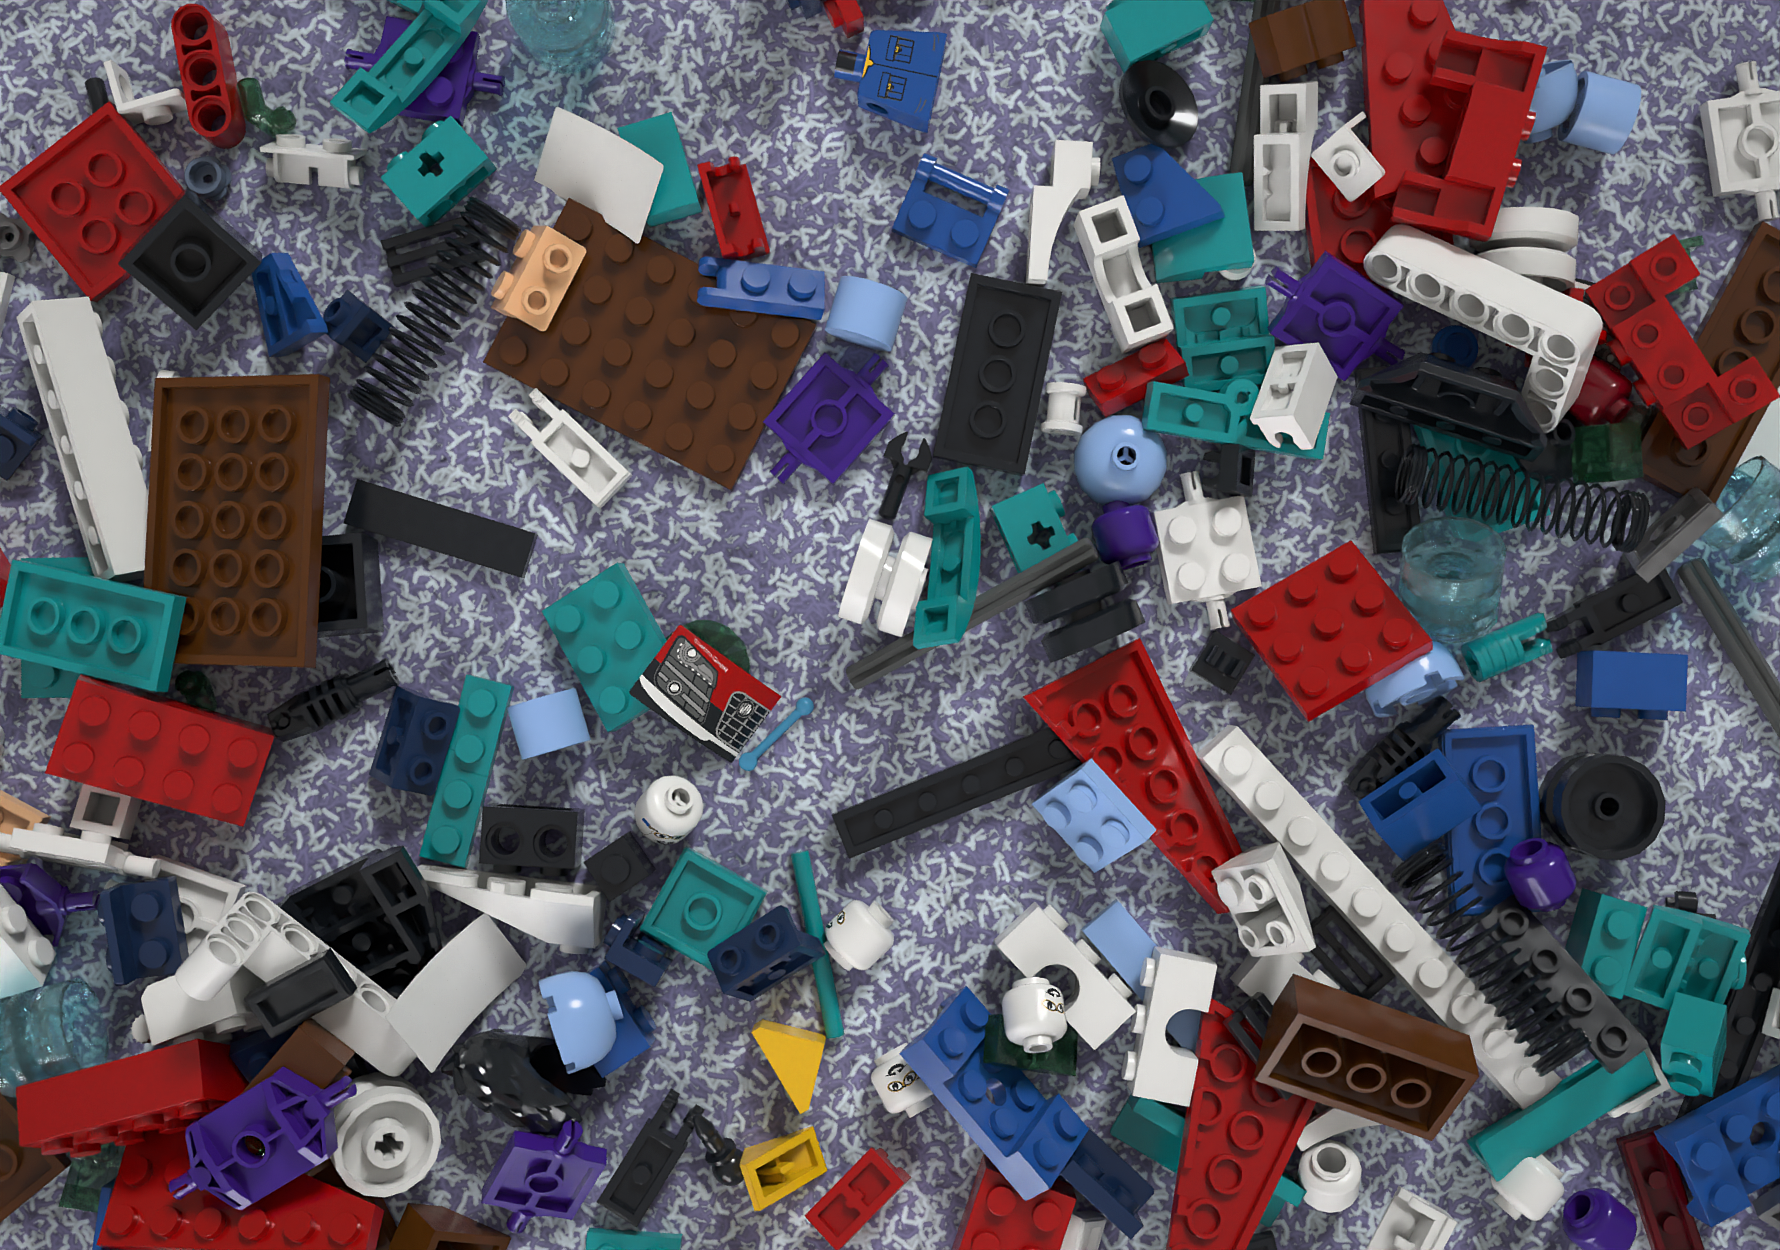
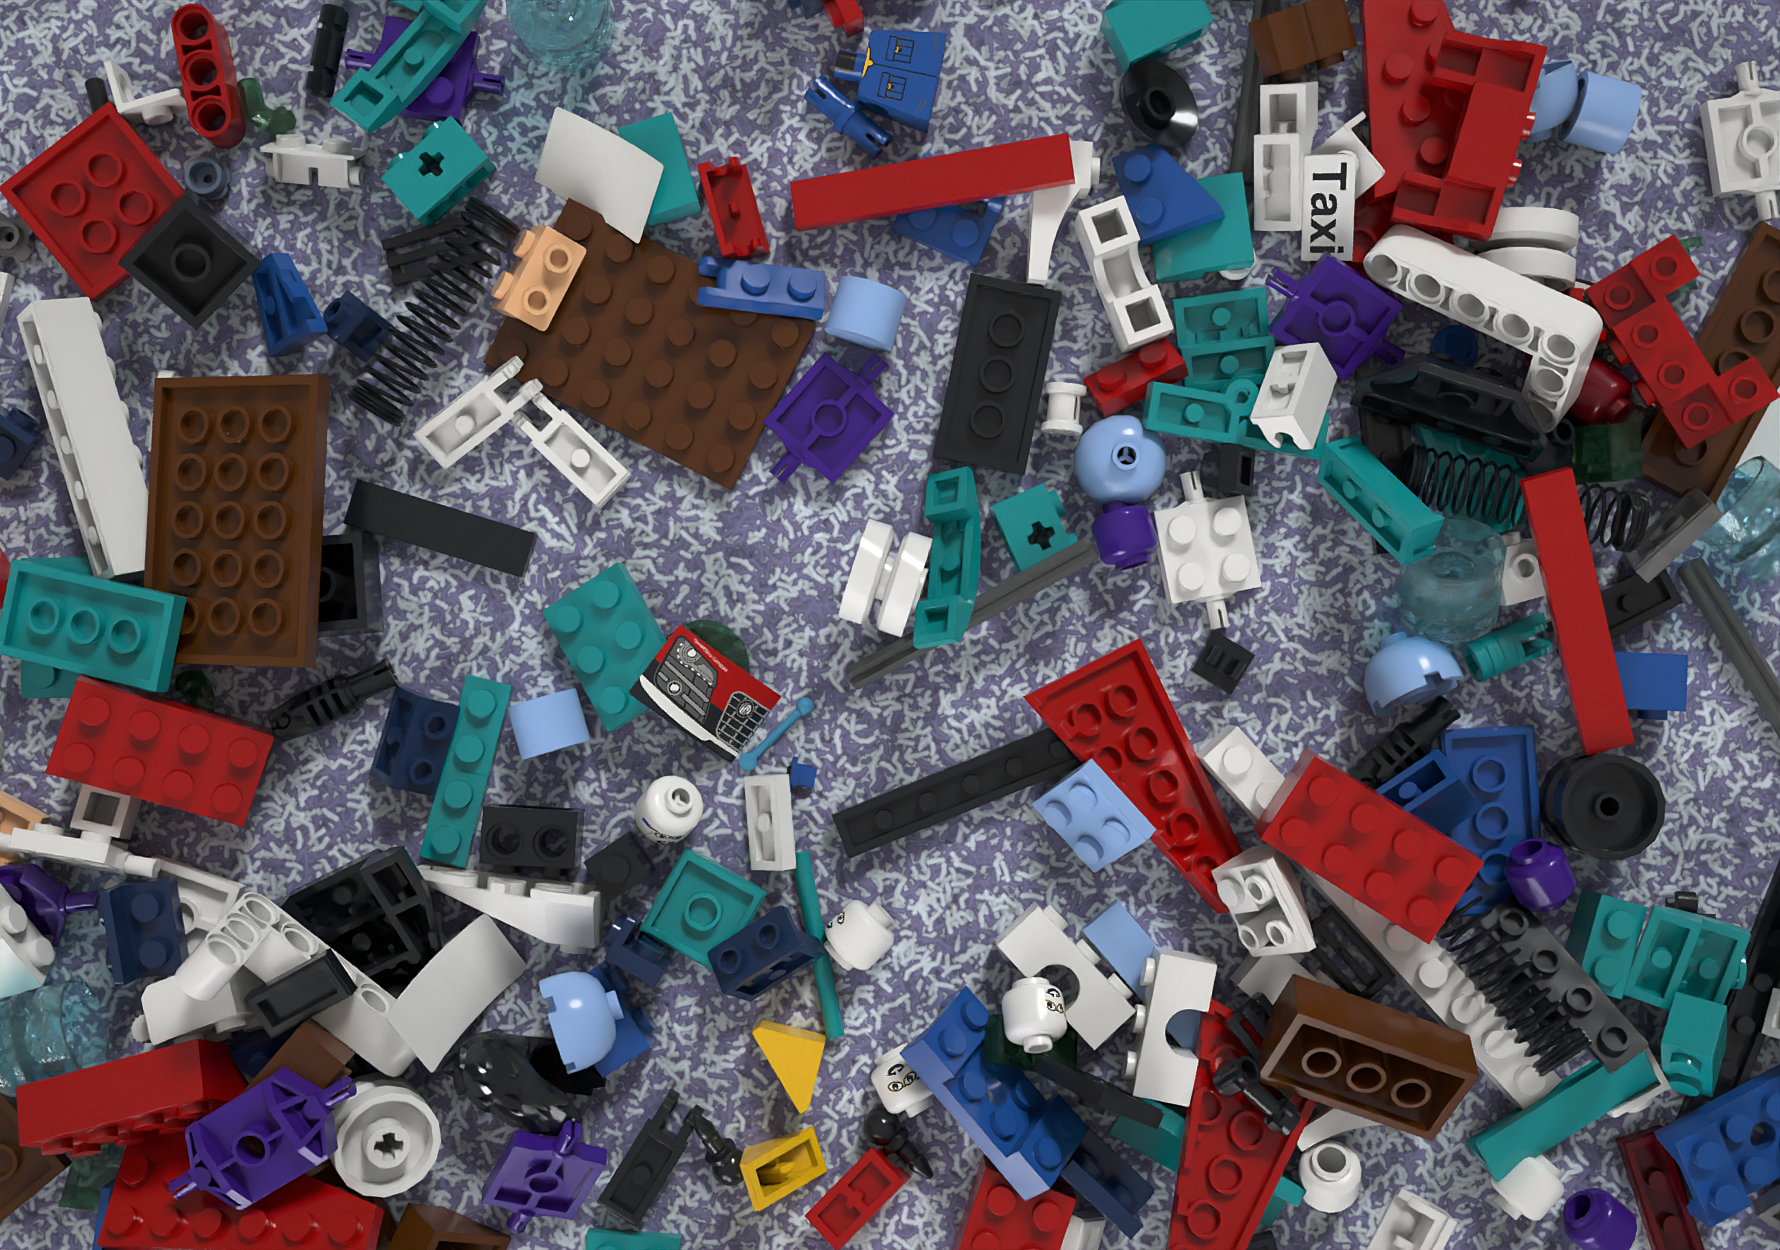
black bar [878,432,932,520] -> none
black wheel [1024,561,1145,663] -> none
red plate [1231,540,1433,722] -> none
none -> black axle [305,4,349,98]
none -> white hinge [413,355,543,470]
none -> white plate [744,774,796,871]
none -> blue piece [786,756,817,791]
none -> red tile [790,133,1076,232]
none -> blue pin [804,75,893,160]
none -> black bar [863,1107,934,1179]
none -> black plate [1032,1054,1164,1130]
none -> black bar [1213,1056,1301,1136]
none -> red brick [1253,747,1484,945]
none -> white sticker [1301,154,1357,261]
none -> teal container [1316,434,1445,566]
none -> white brick [1475,532,1546,606]
none -> red tile [1519,467,1635,756]

